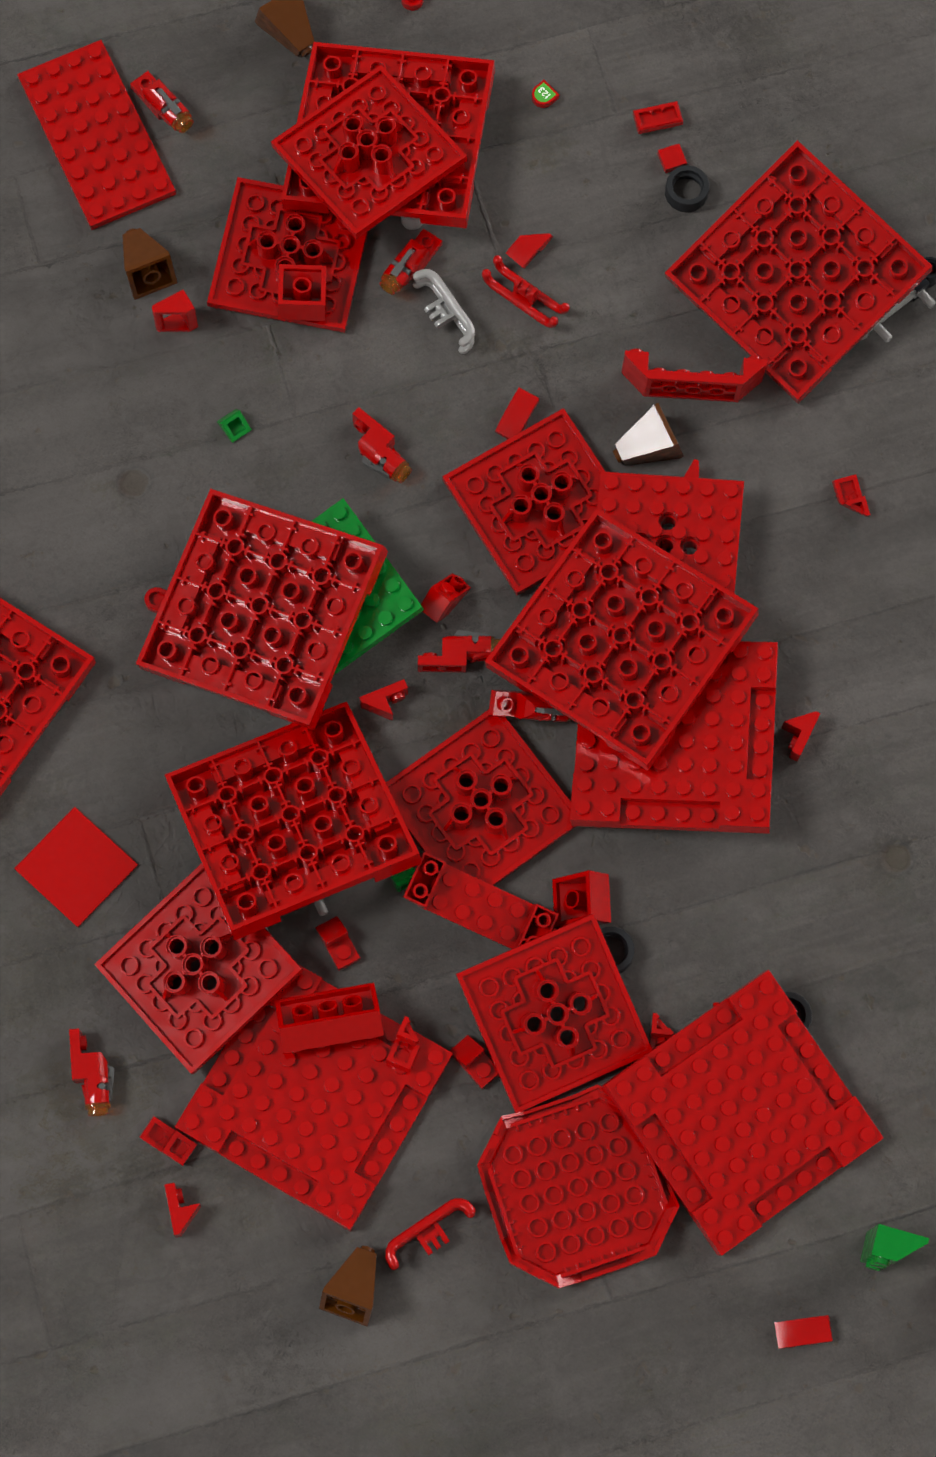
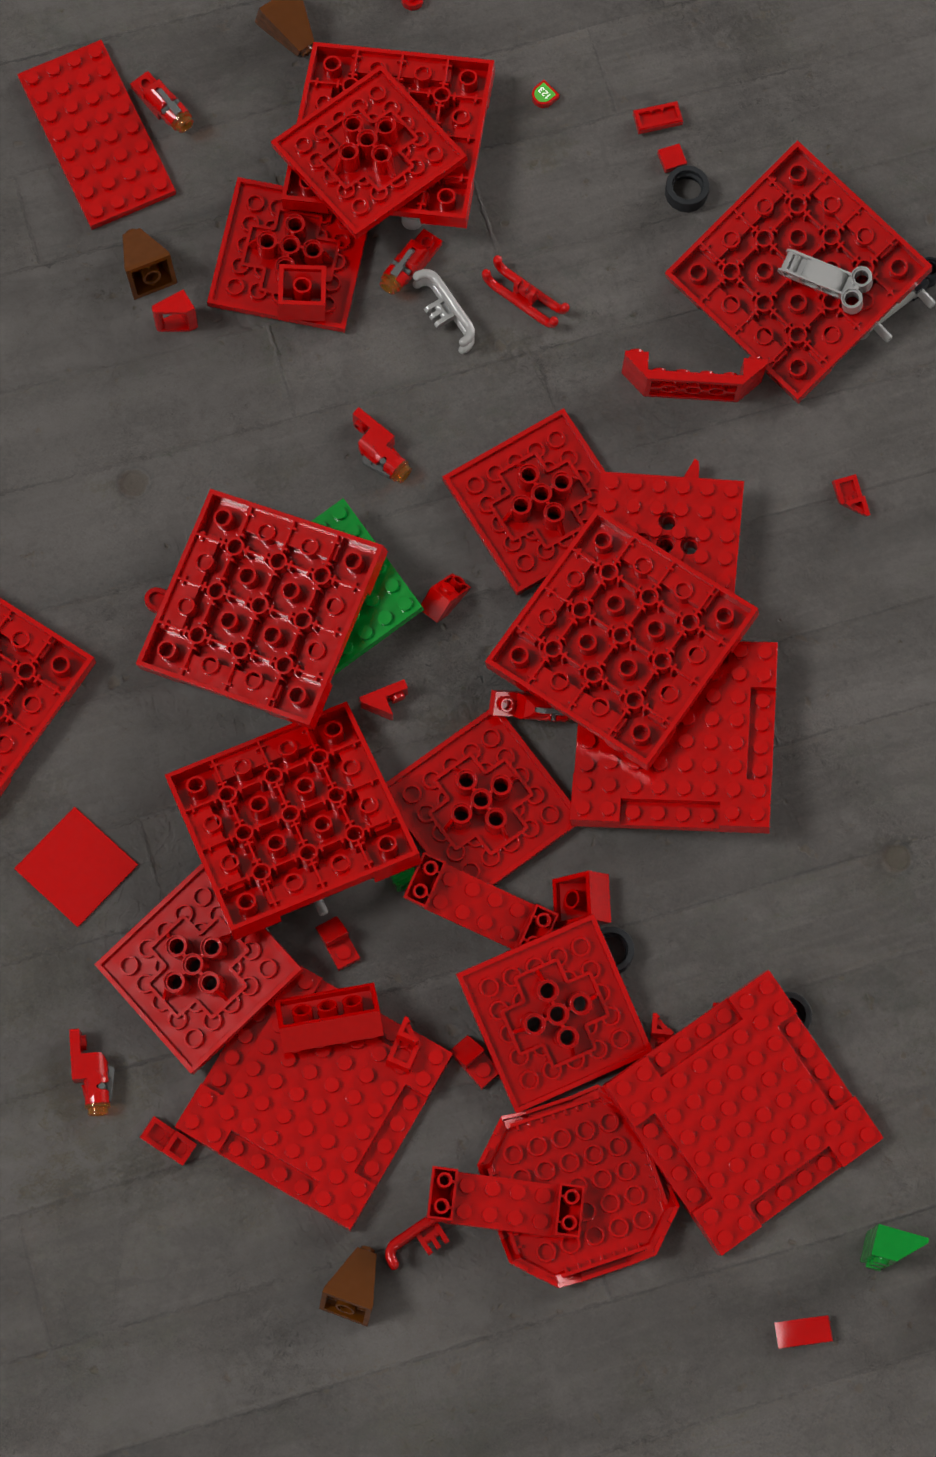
red slope [164,1183,201,1238] -> none
green slope [217,409,252,443] -> none
red plate [418,630,501,672] -> none
red slope [495,387,540,439] -> none
red slope [506,233,553,269] -> none
slope [613,403,684,466] -> none
red slope [781,711,820,762] -> none
none -> red slope [426,1166,585,1238]
none -> light grey piece [777,249,873,315]

